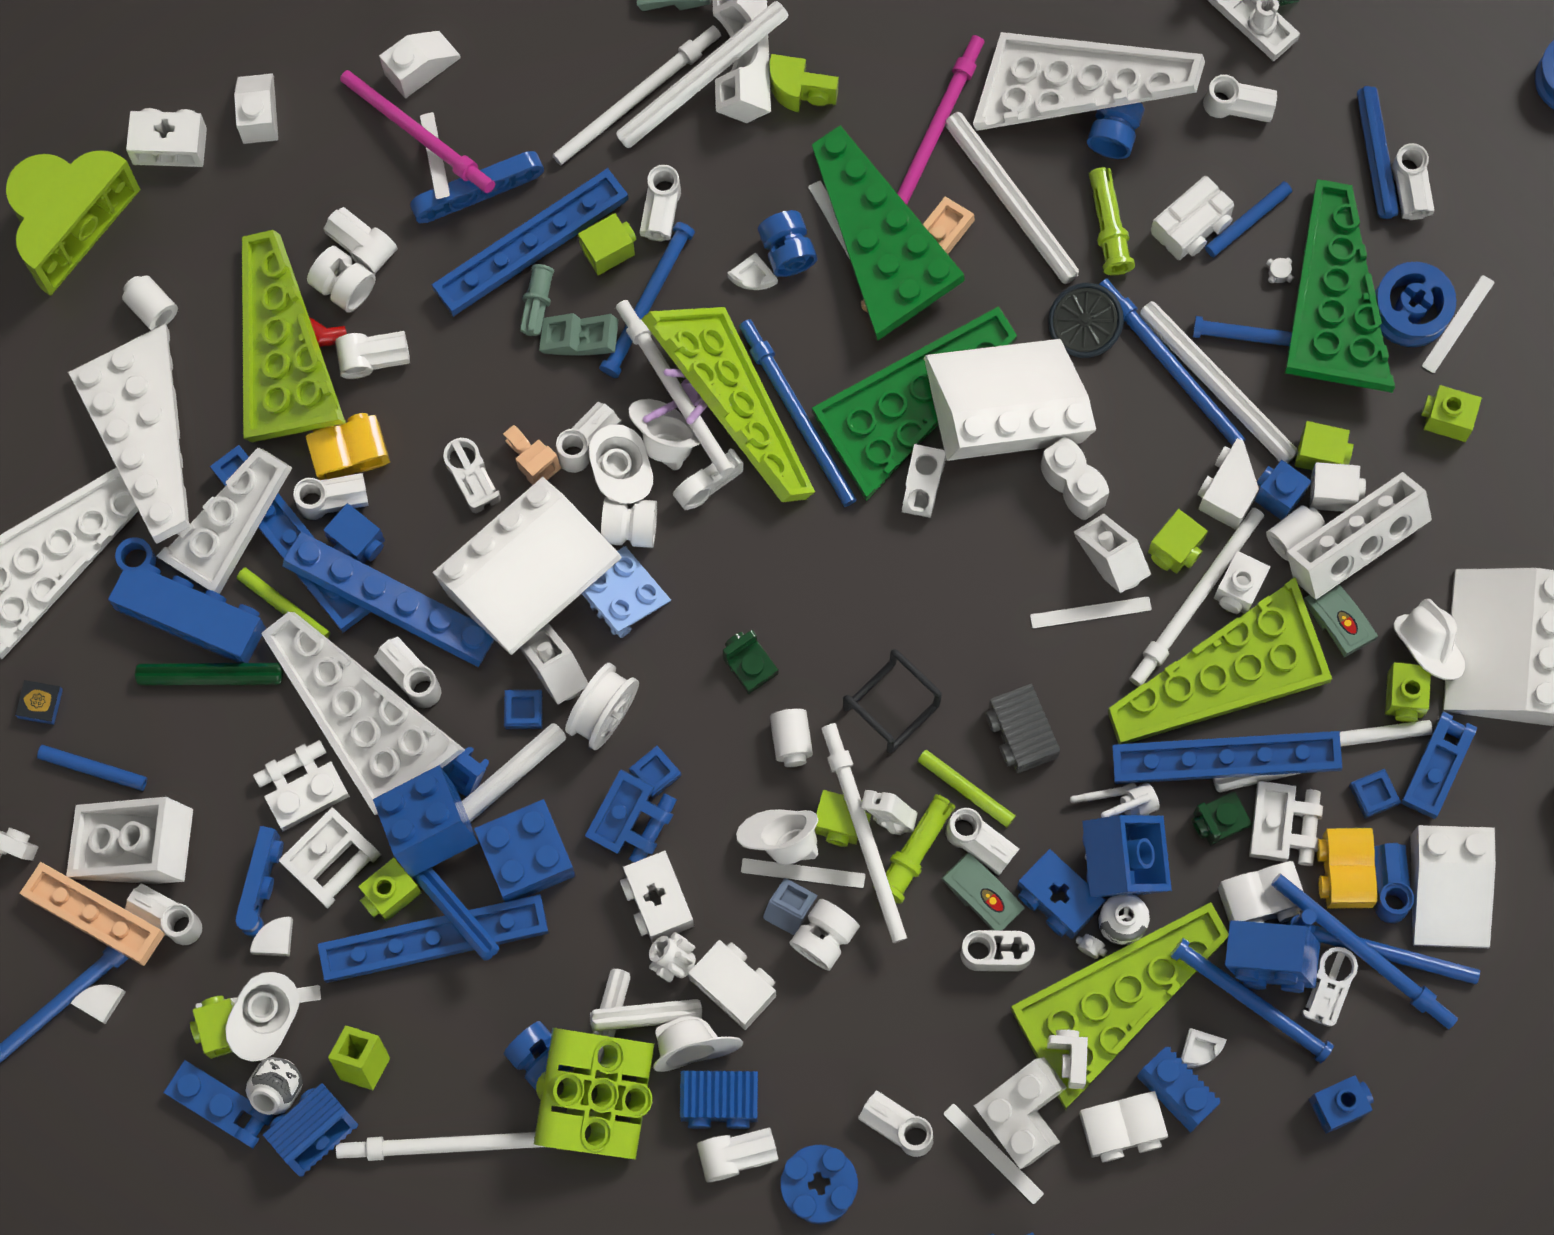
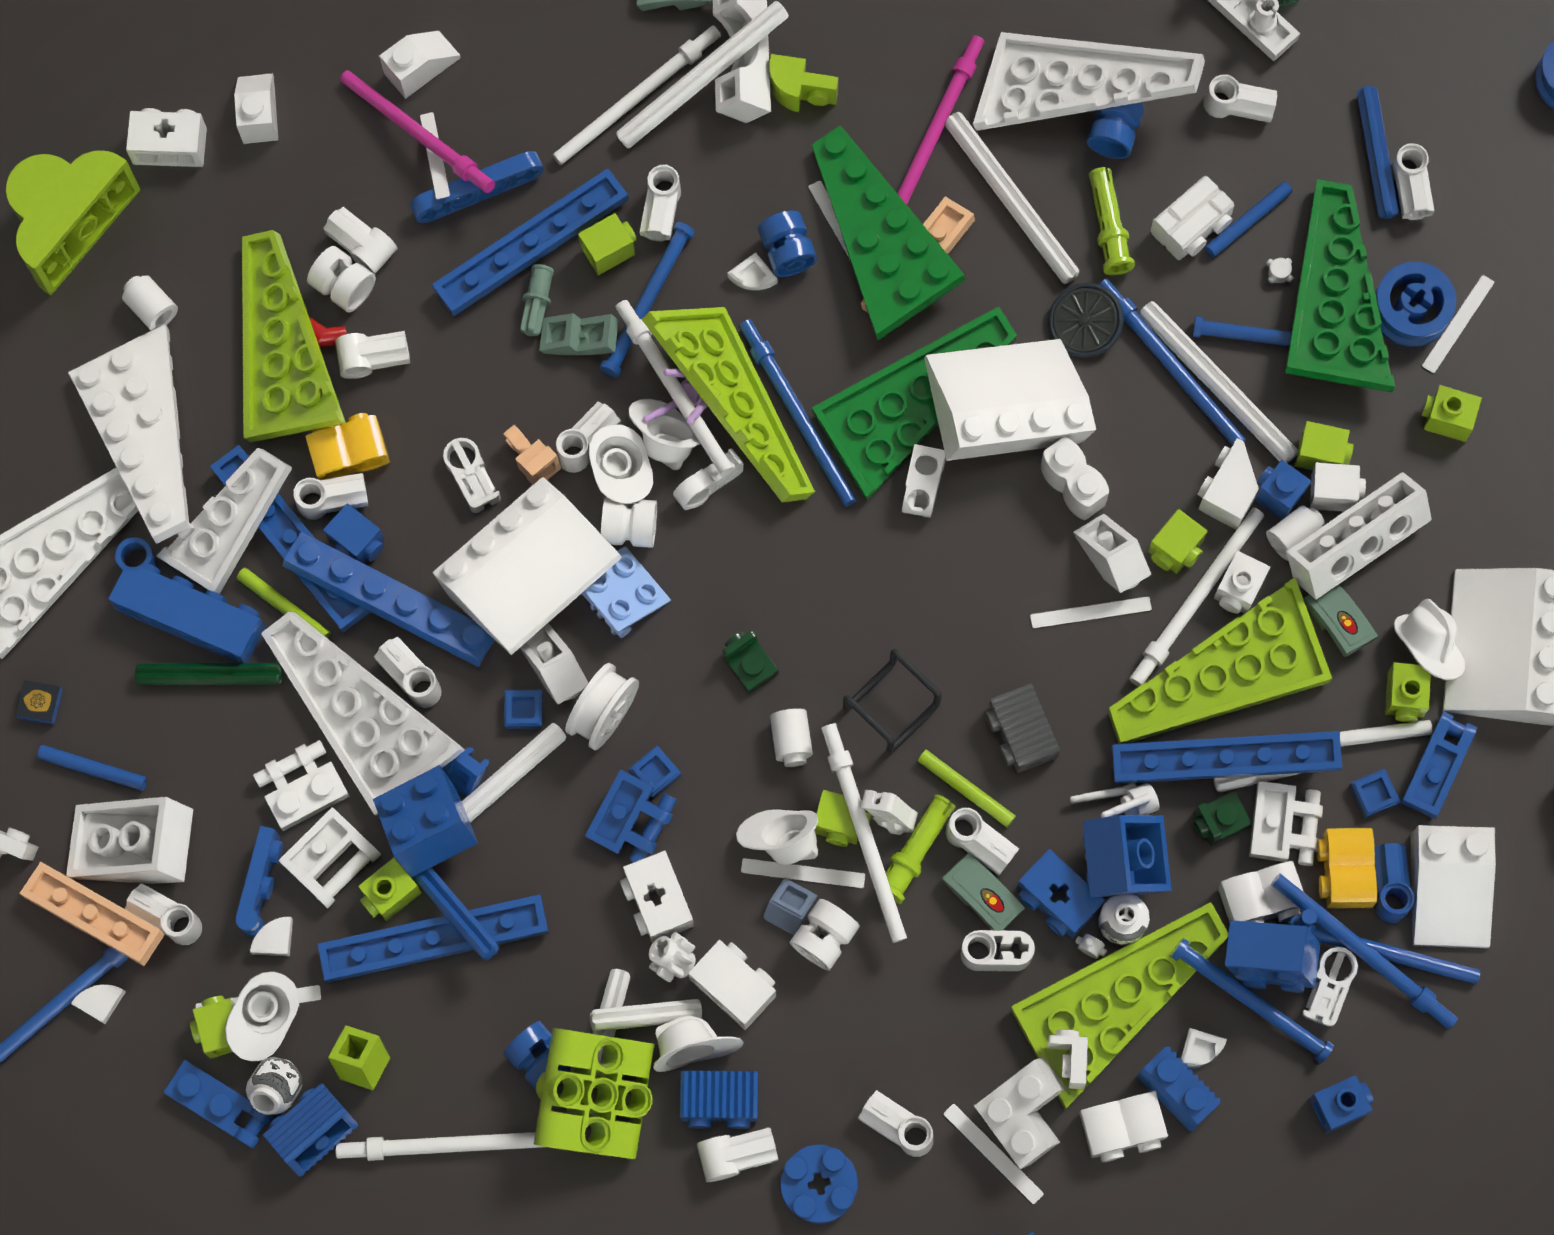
blue brick [474,799,576,902] -> none

